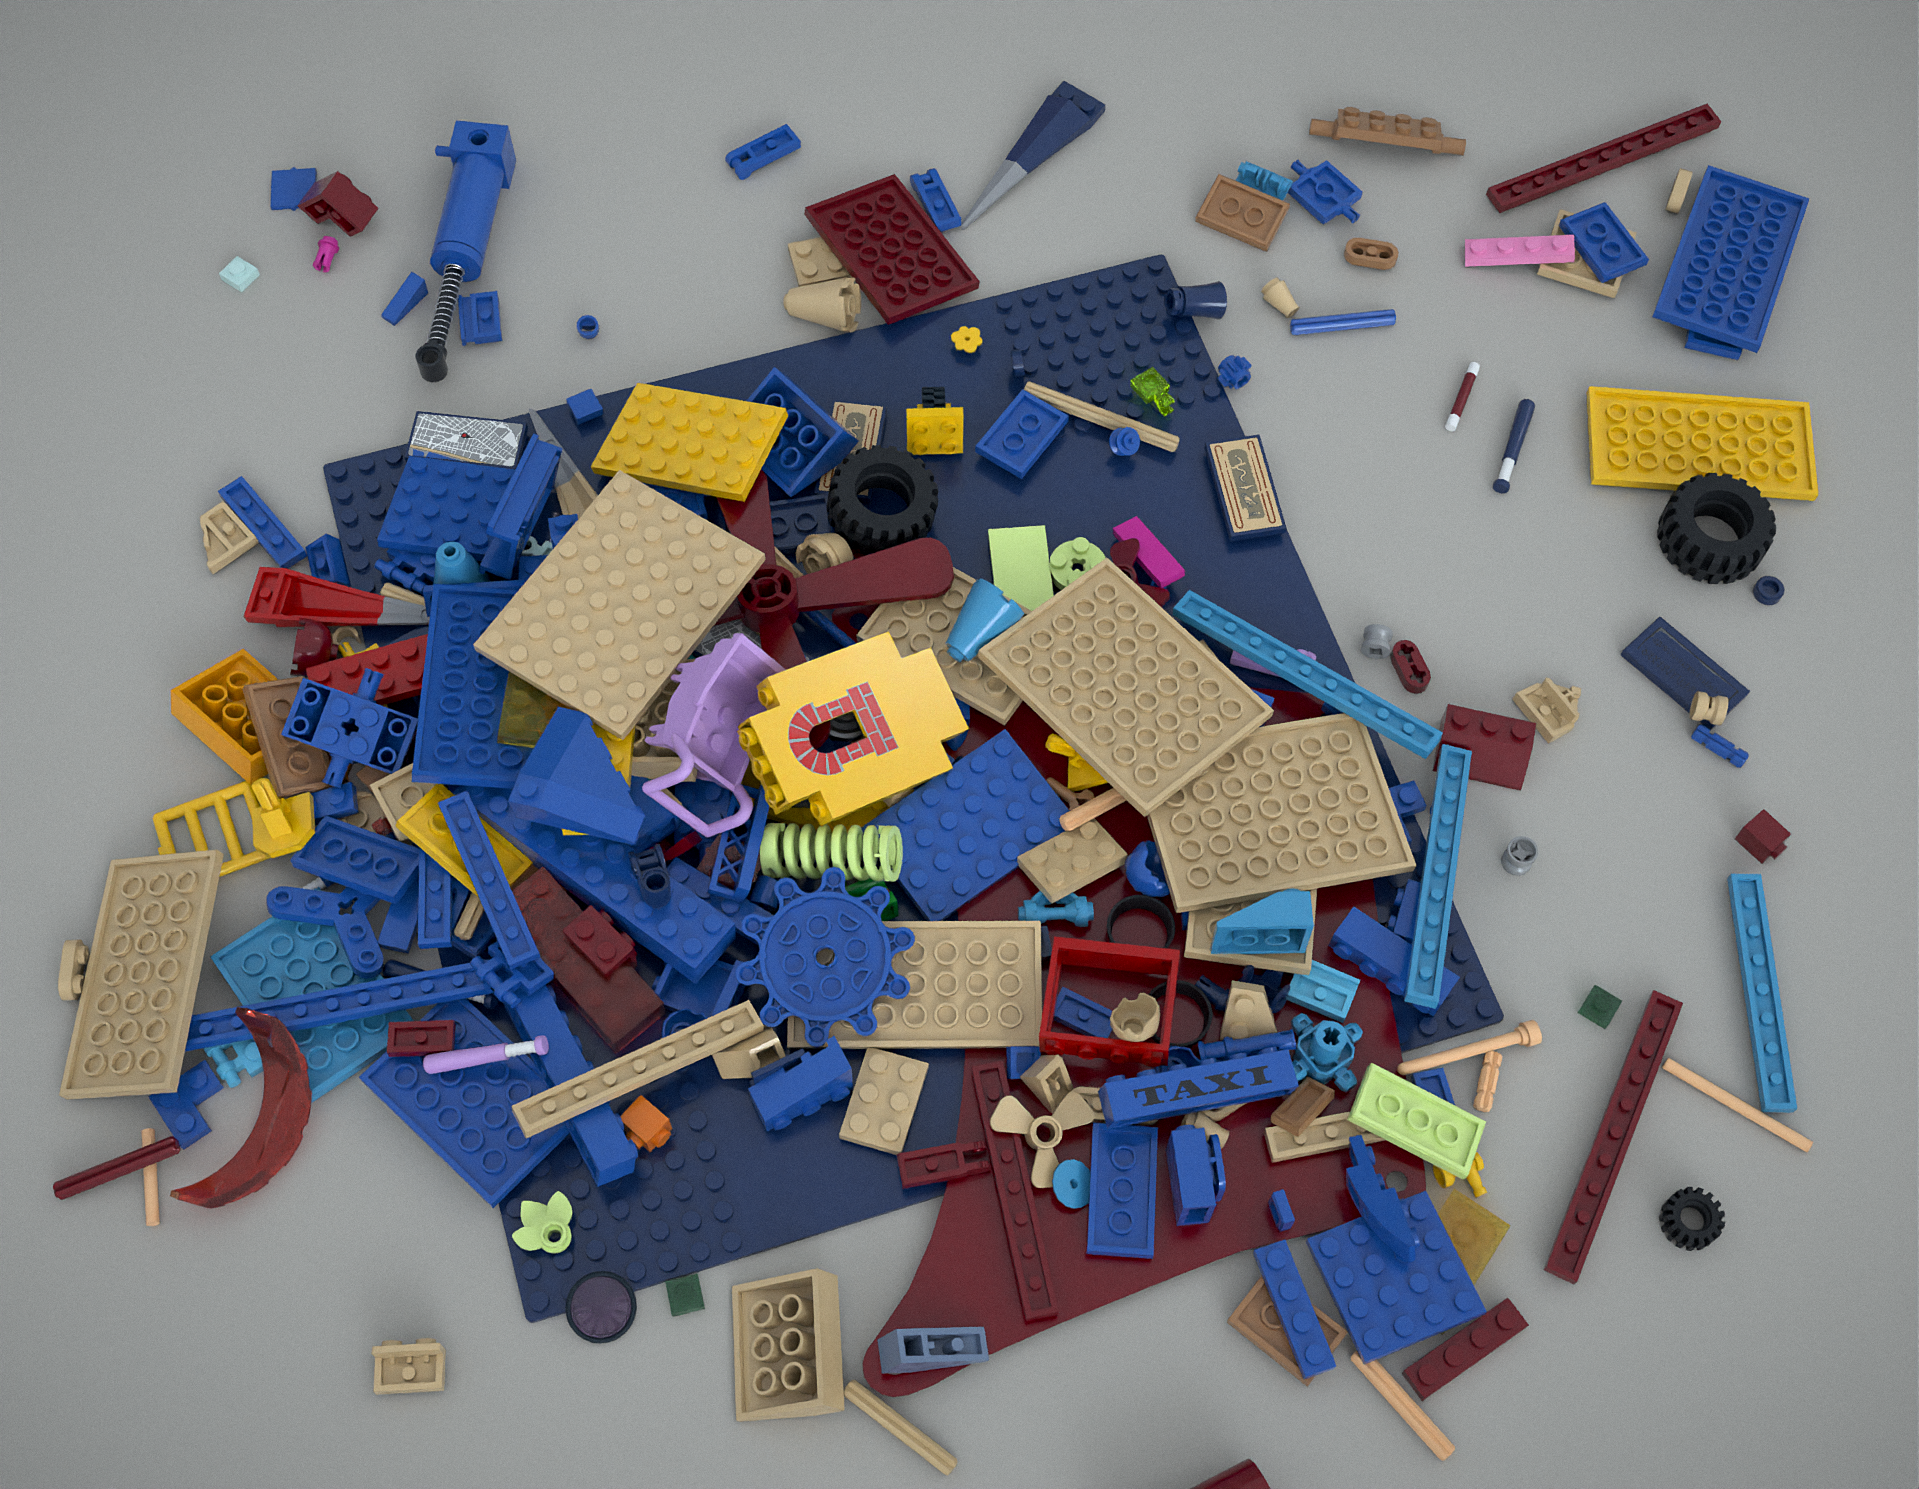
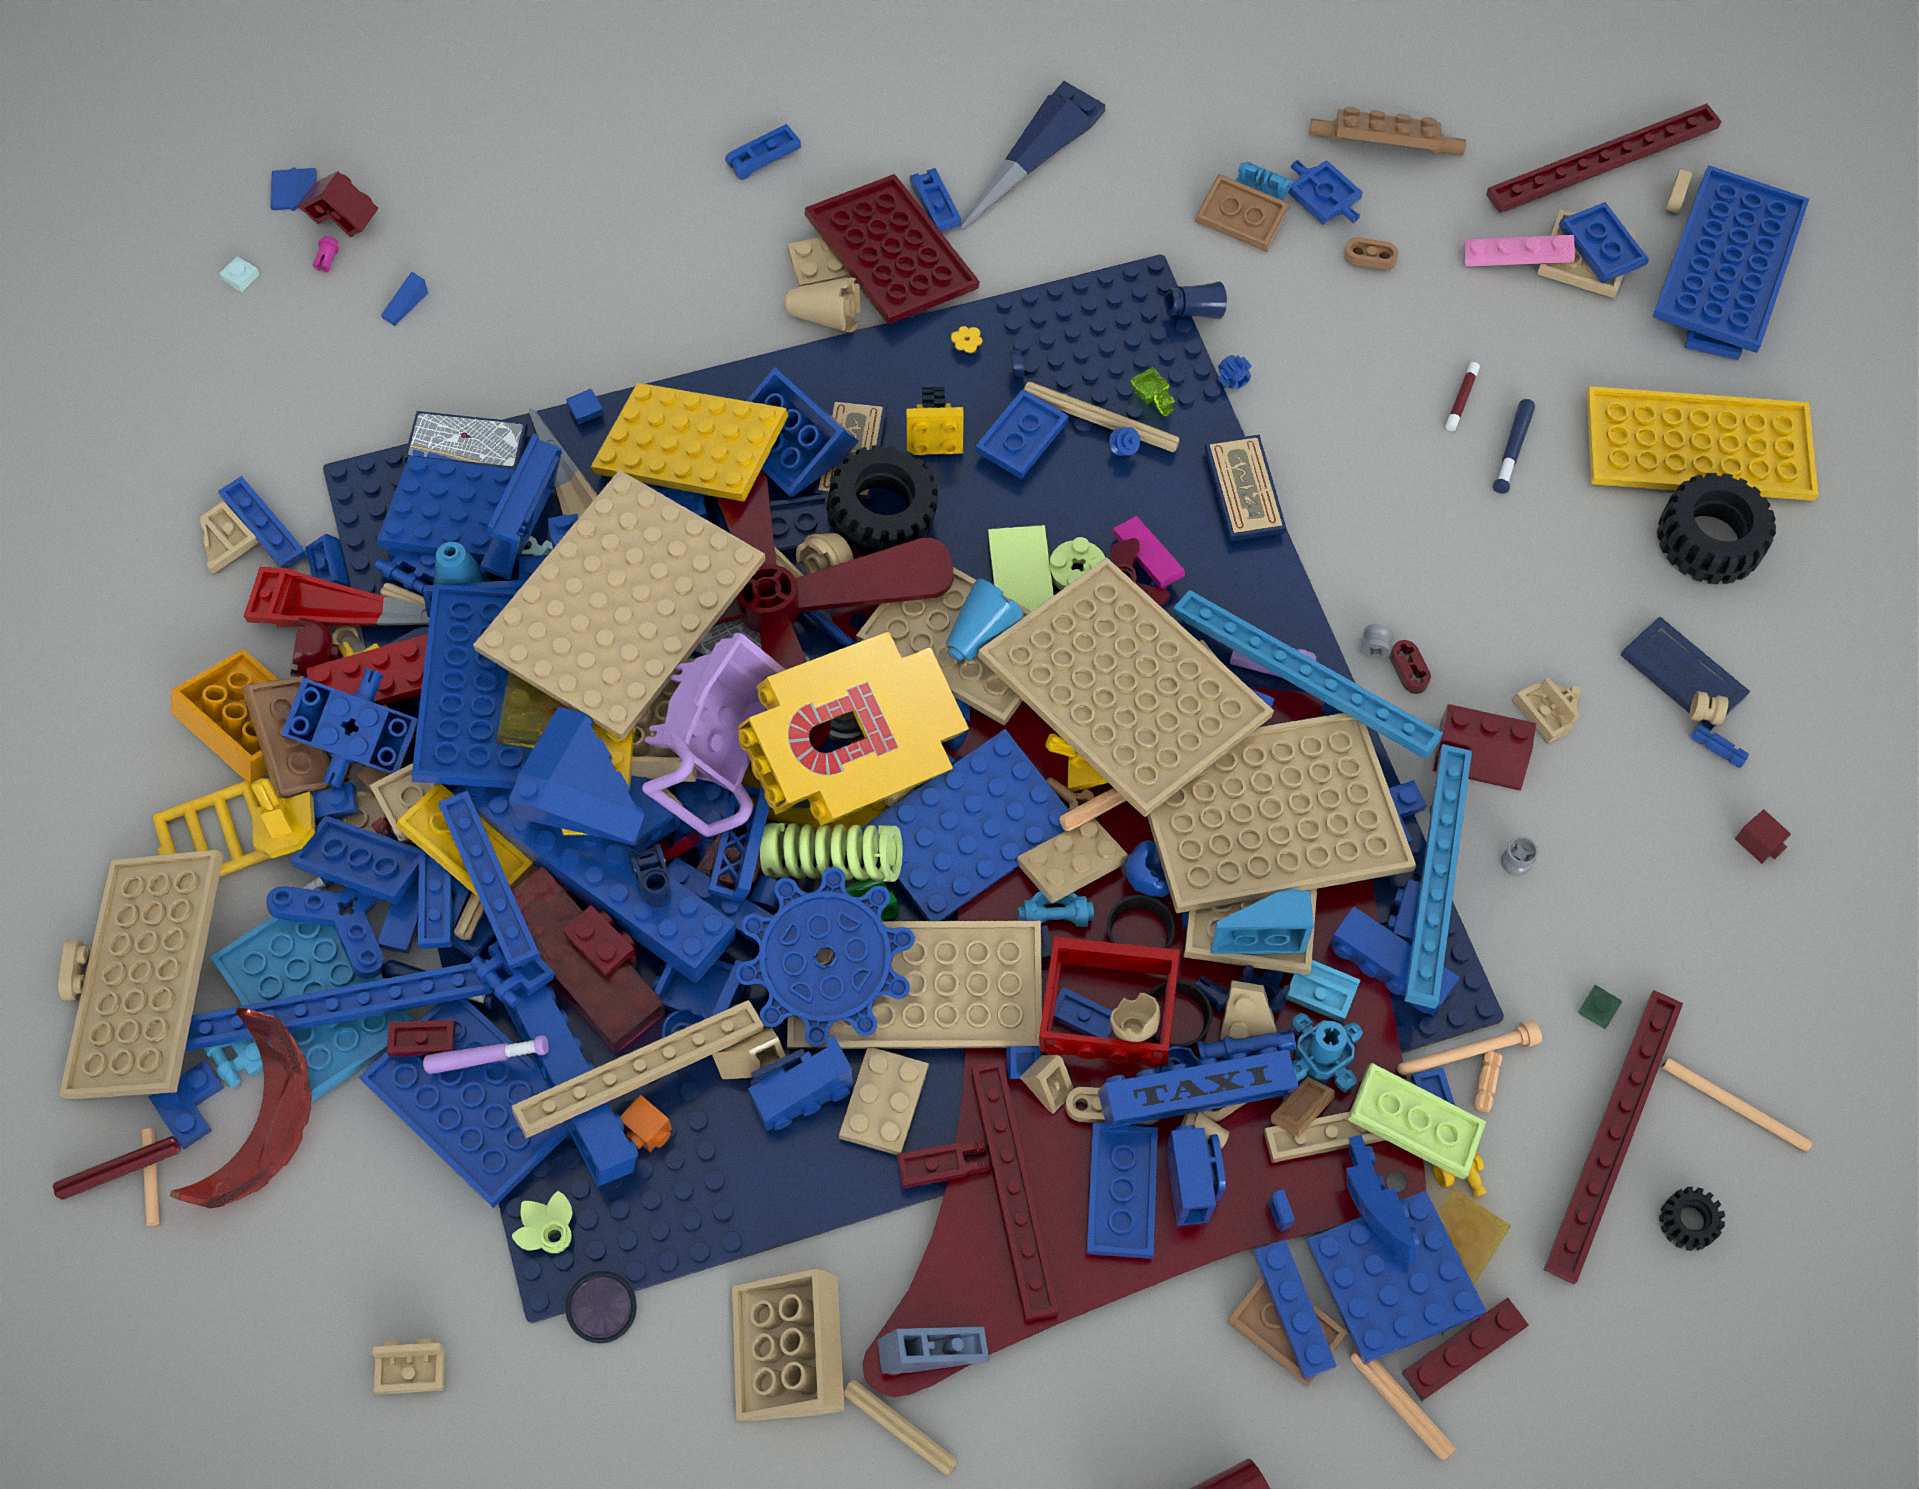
blue piece [415,121,516,383] -> none
blue plate [458,291,502,346] -> none
blue hinge [577,315,599,339] -> none
clear green plate [665,1274,705,1317] -> none
tan piece [990,1092,1094,1188] -> none
dark azure piece [1052,1159,1090,1209] -> none
tan cone [1261,277,1300,318] -> none
blue axle [1290,309,1396,335] -> none
dark azure plate [1727,874,1797,1113] -> none
dark blue tile [1753,576,1785,605] -> none

